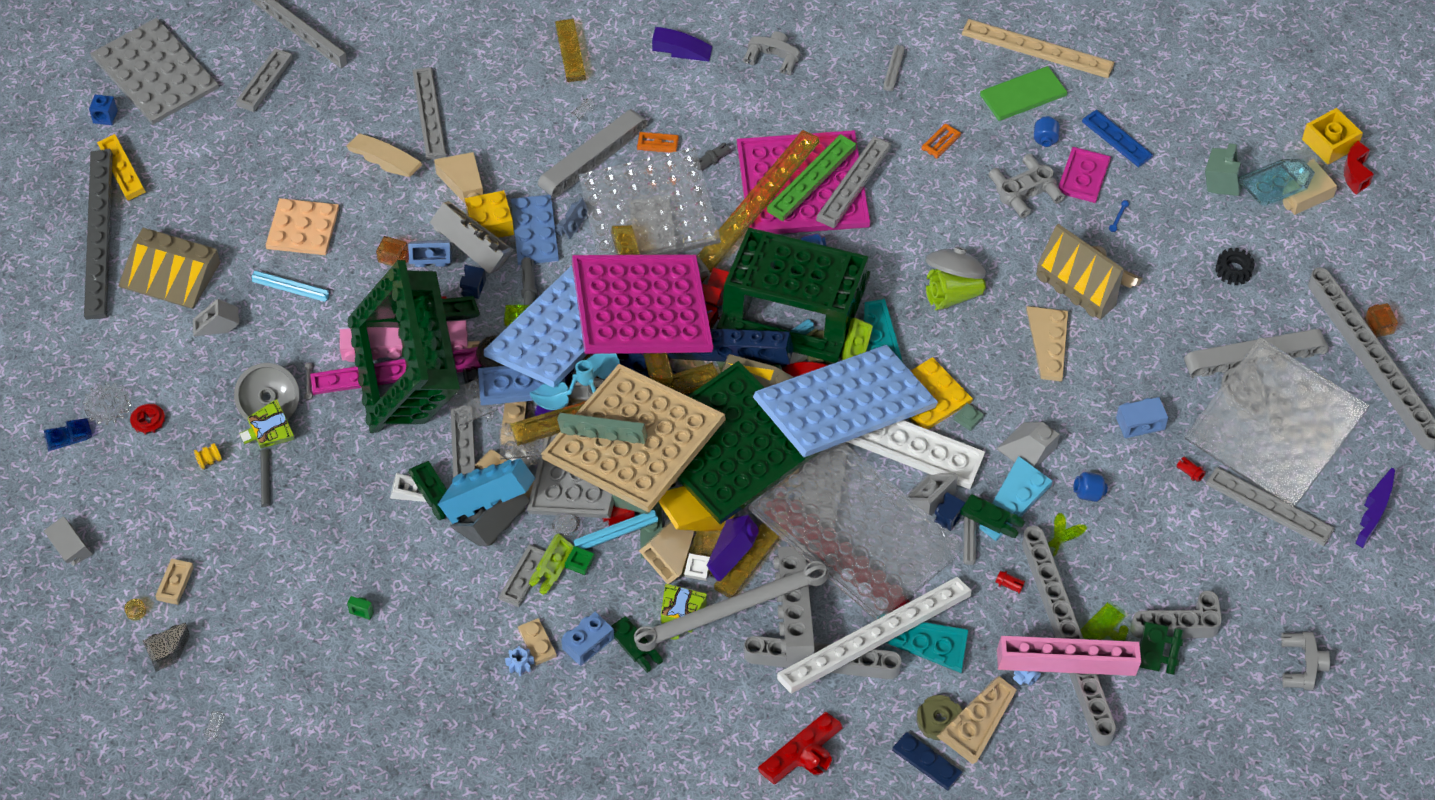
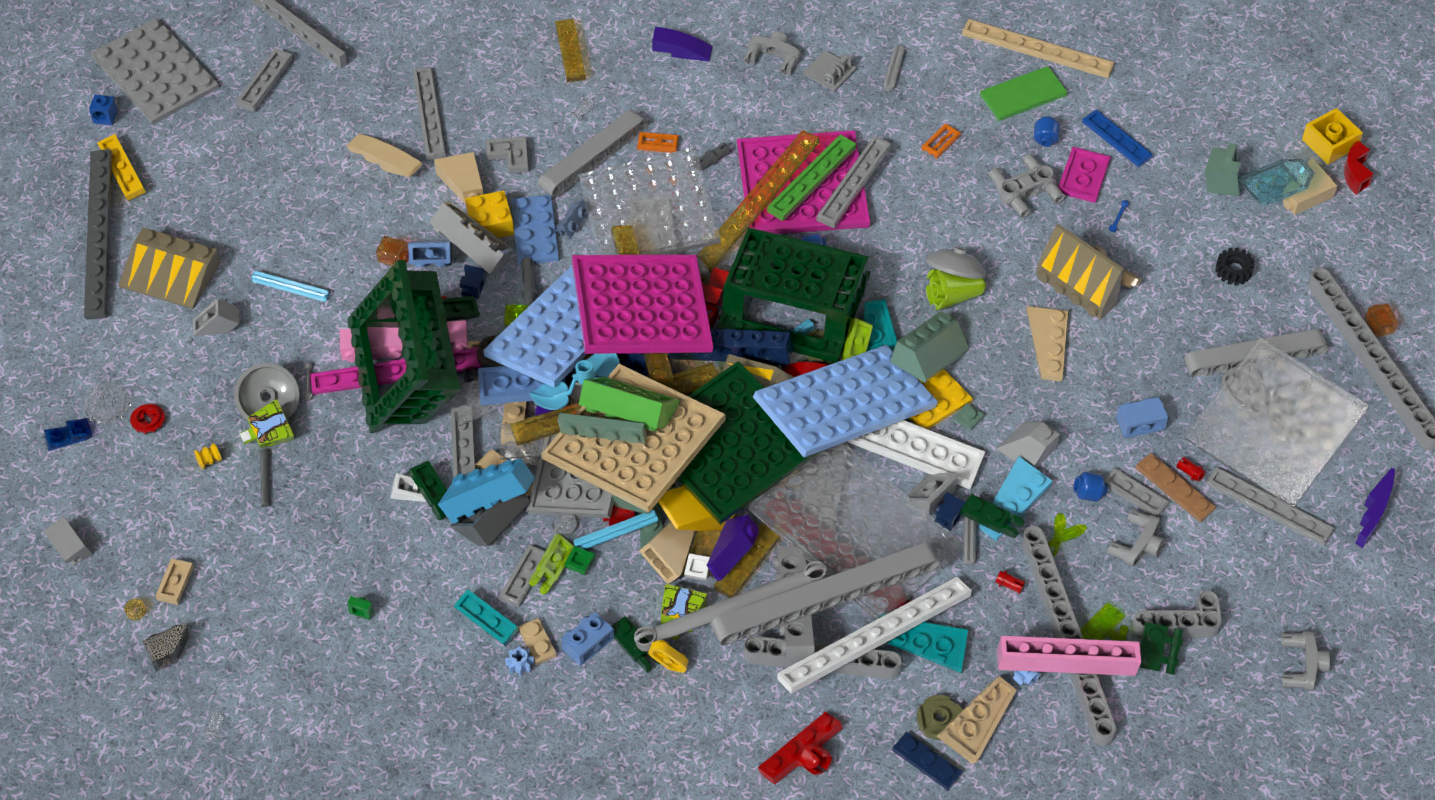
light nougat plate [265,198,339,255] -> none
none -> teal plate [453,589,519,647]
none -> light grey plate [486,137,529,173]
none -> bright green slope [578,376,680,431]
none -> yellow plate [648,640,689,673]
none -> light grey beam [710,543,940,646]
none -> light grey hinge [803,50,856,91]
none -> sand green slope [890,311,969,383]
none -> light grey tile [1104,468,1169,517]
none -> light grey connector [1107,509,1165,567]
none -> medium nougat plate [1136,453,1216,523]

